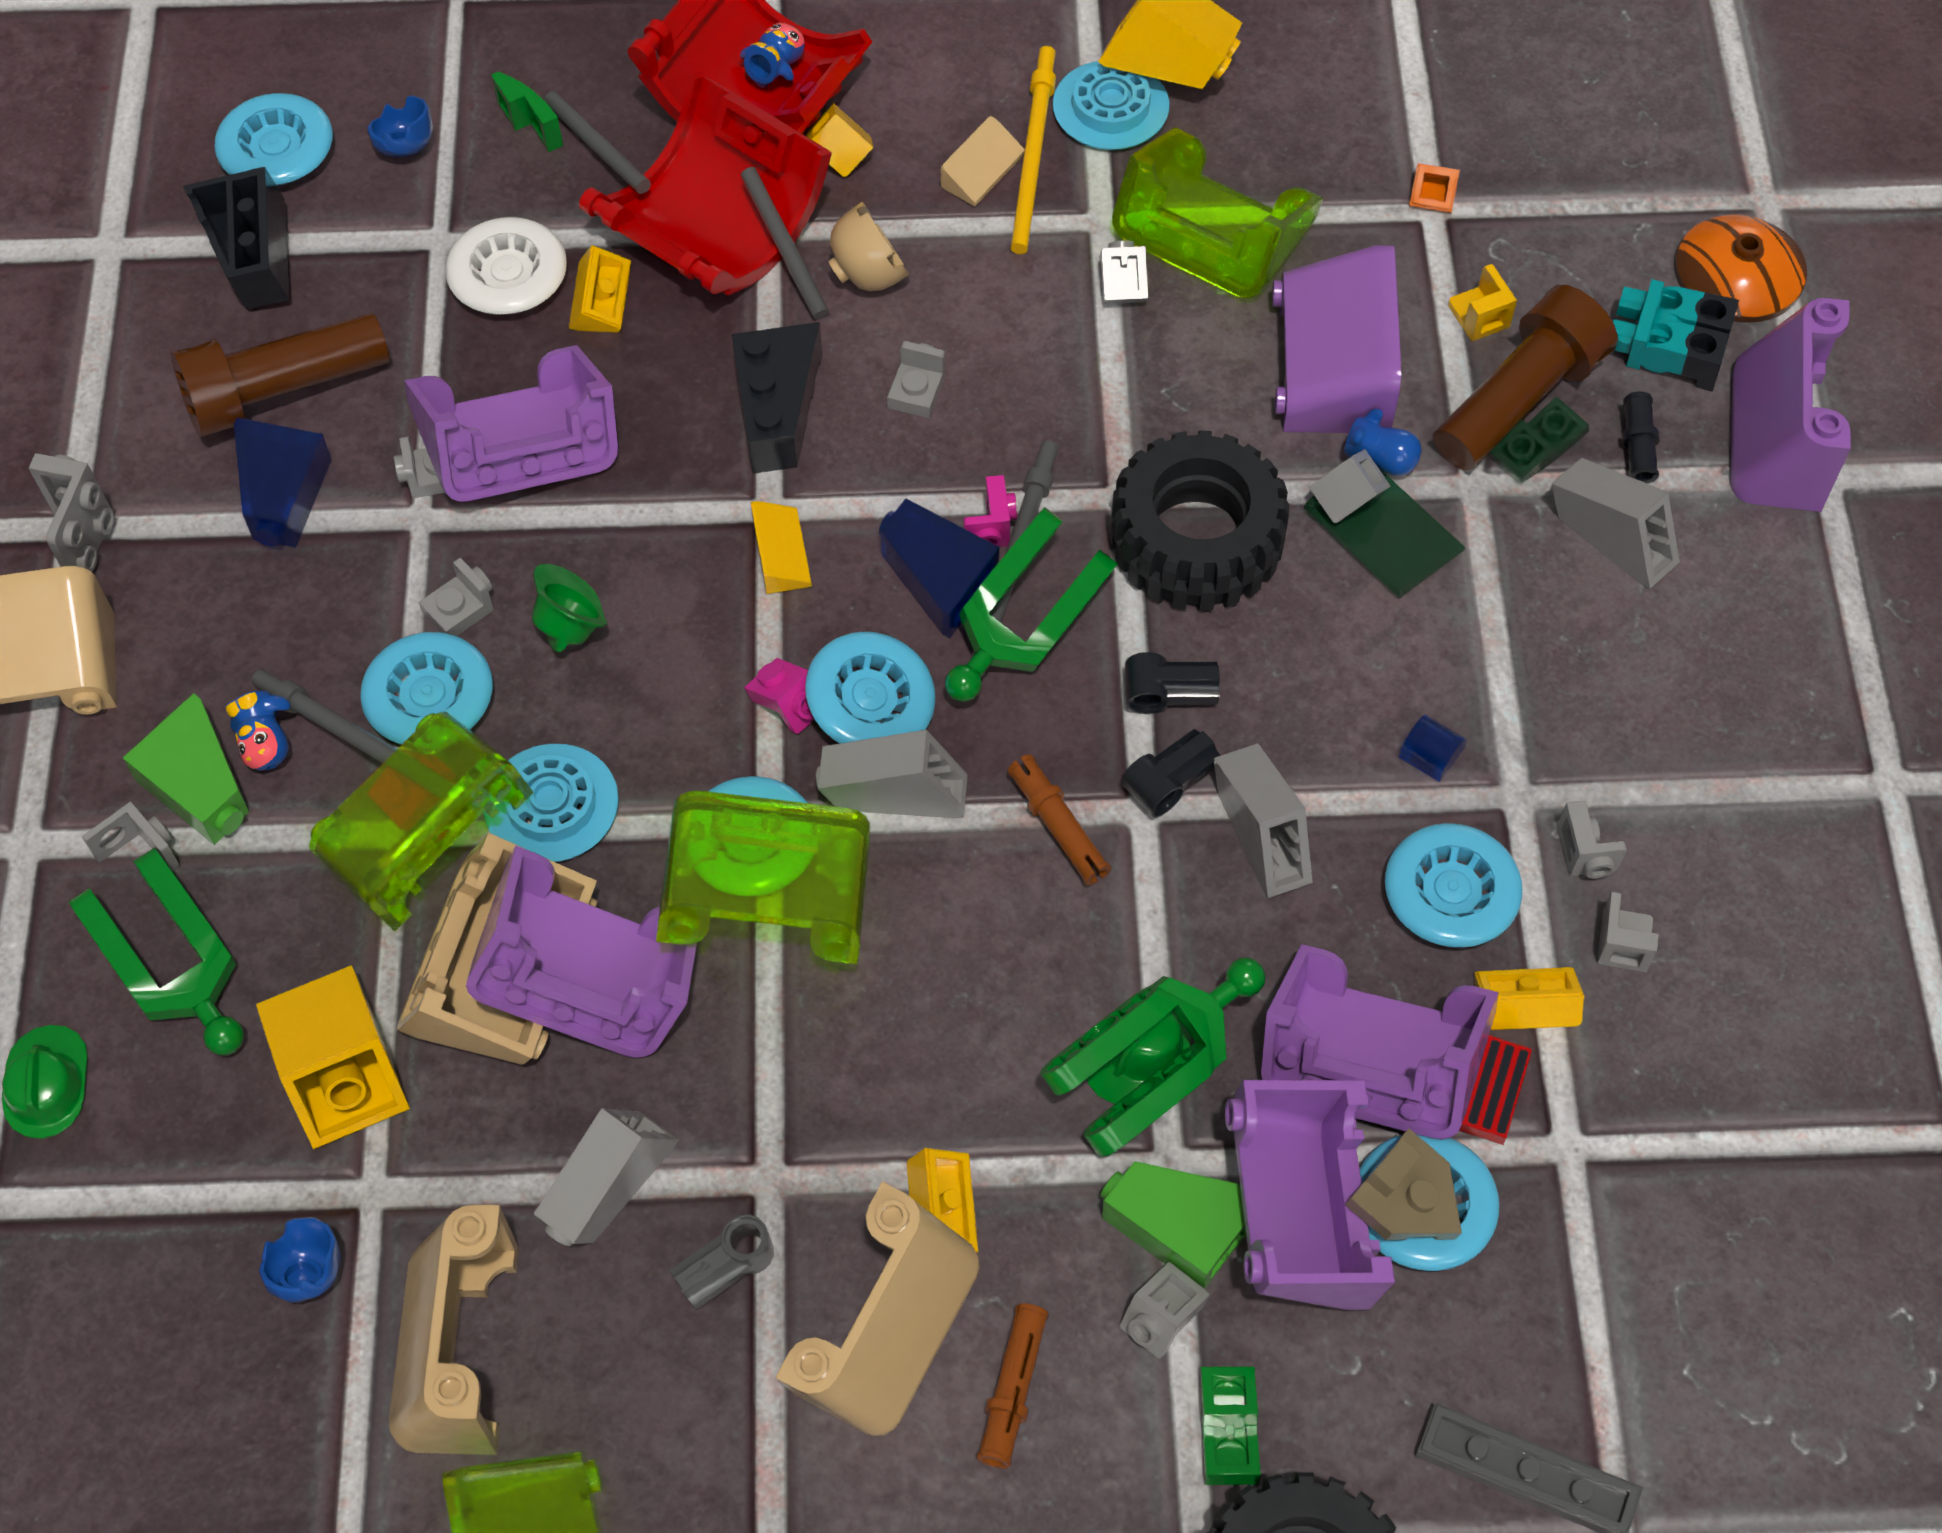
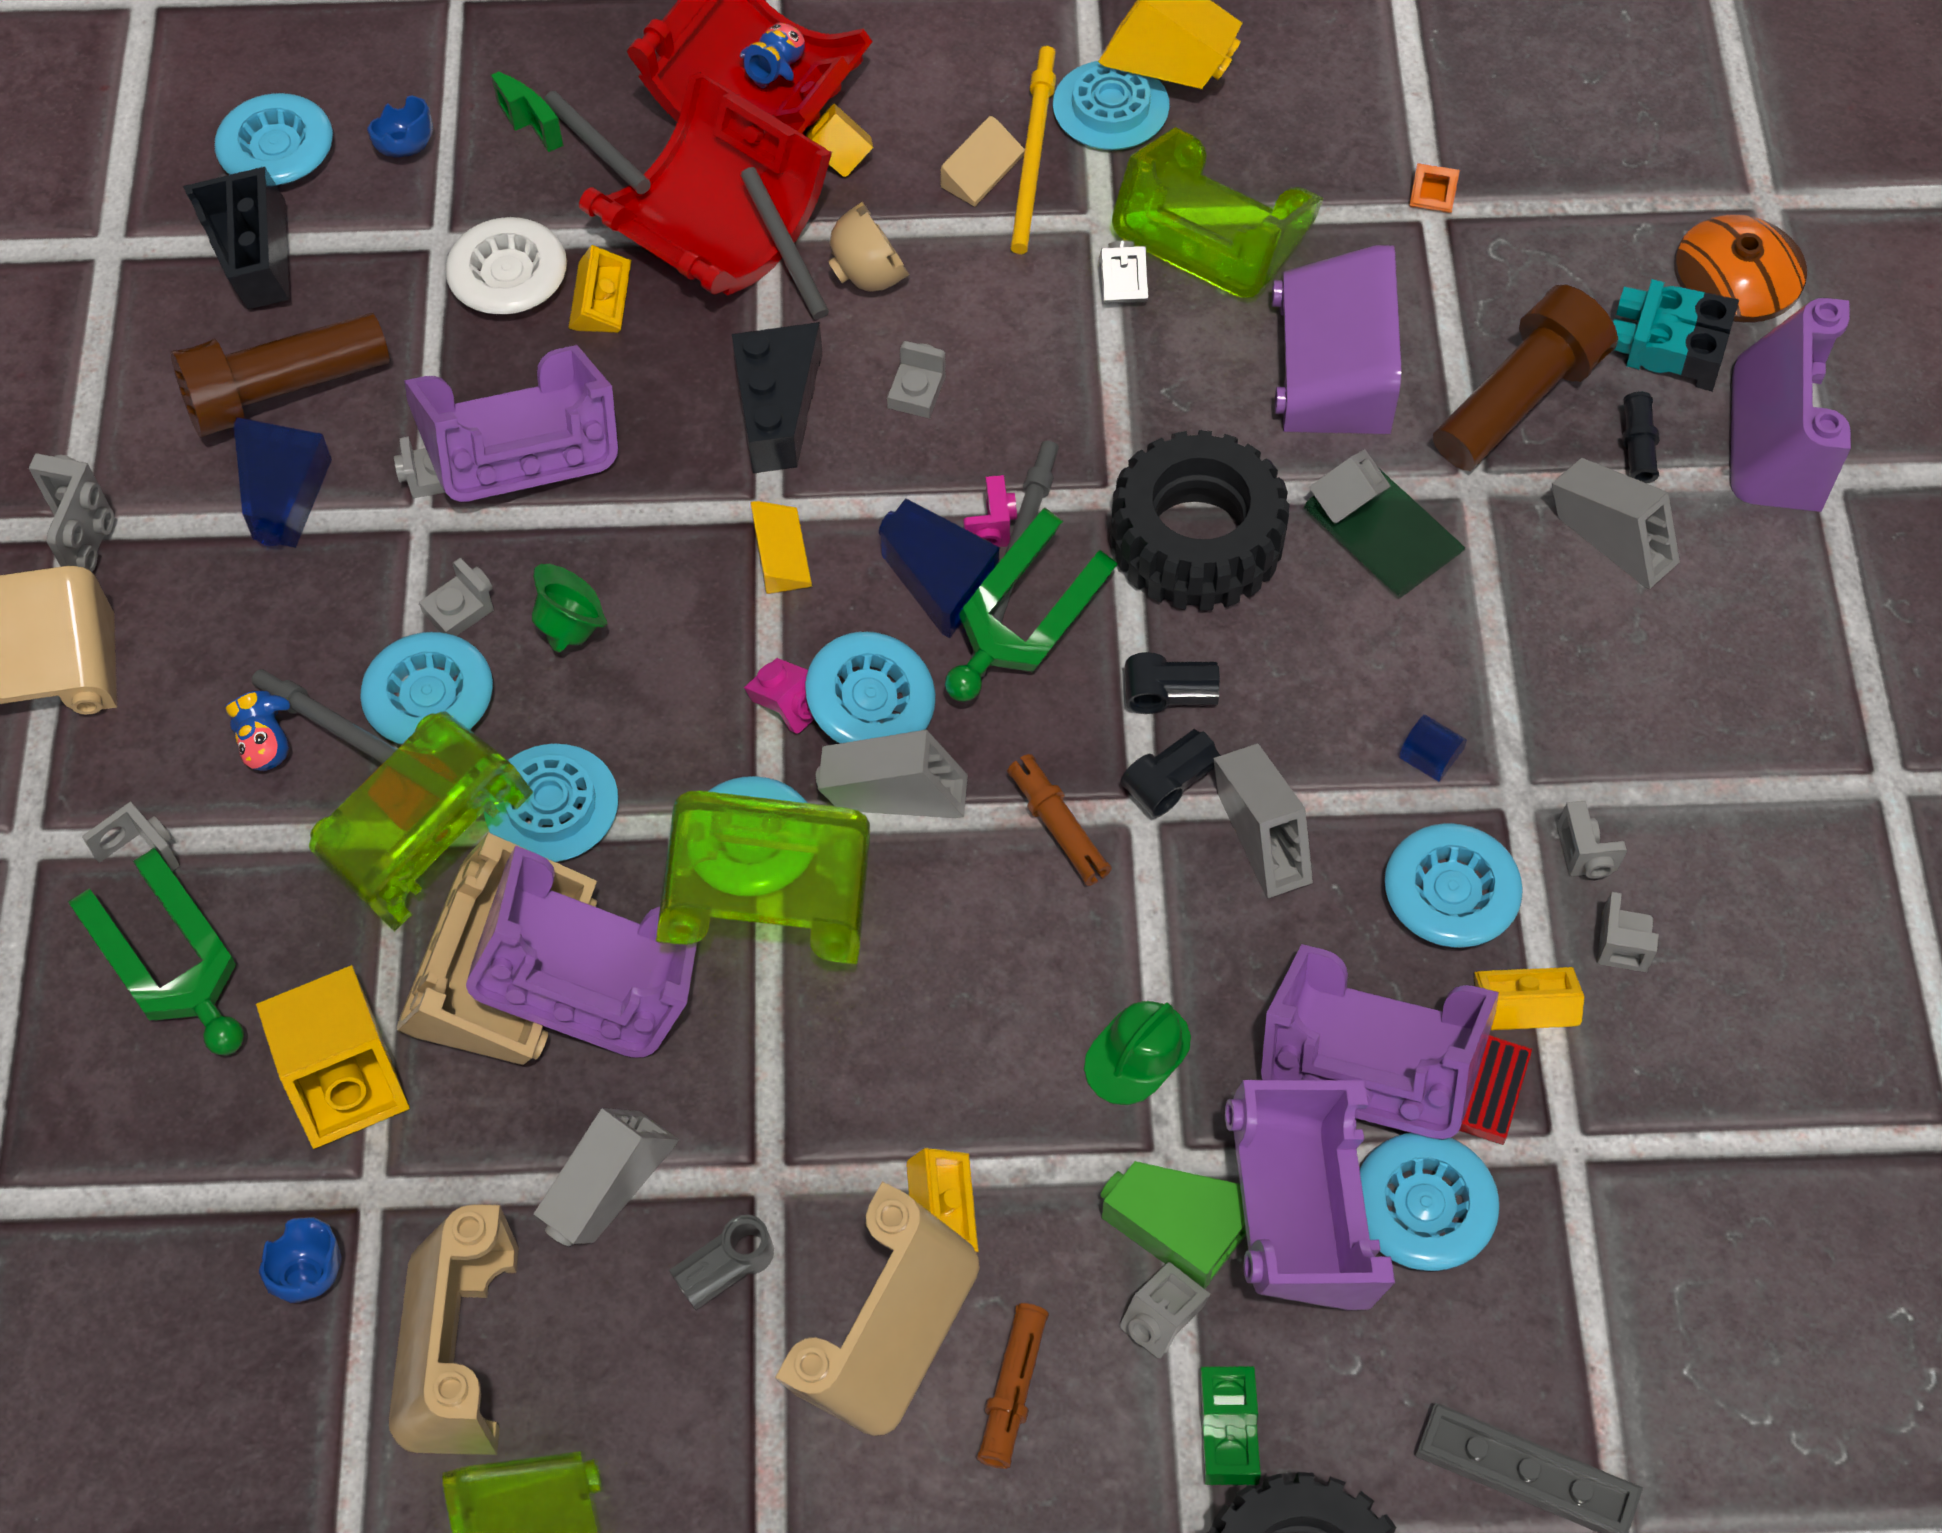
green piece [2,1025,88,1139] -> none
bright green slope [123,693,249,845] -> none
green piece [1040,957,1266,1157] -> none
blue animal [1344,408,1422,477] -> none
dark tan plate [1345,1128,1462,1240] -> none
yellow panel [1448,264,1517,342] -> none
clear green slope [1490,396,1589,482] -> none

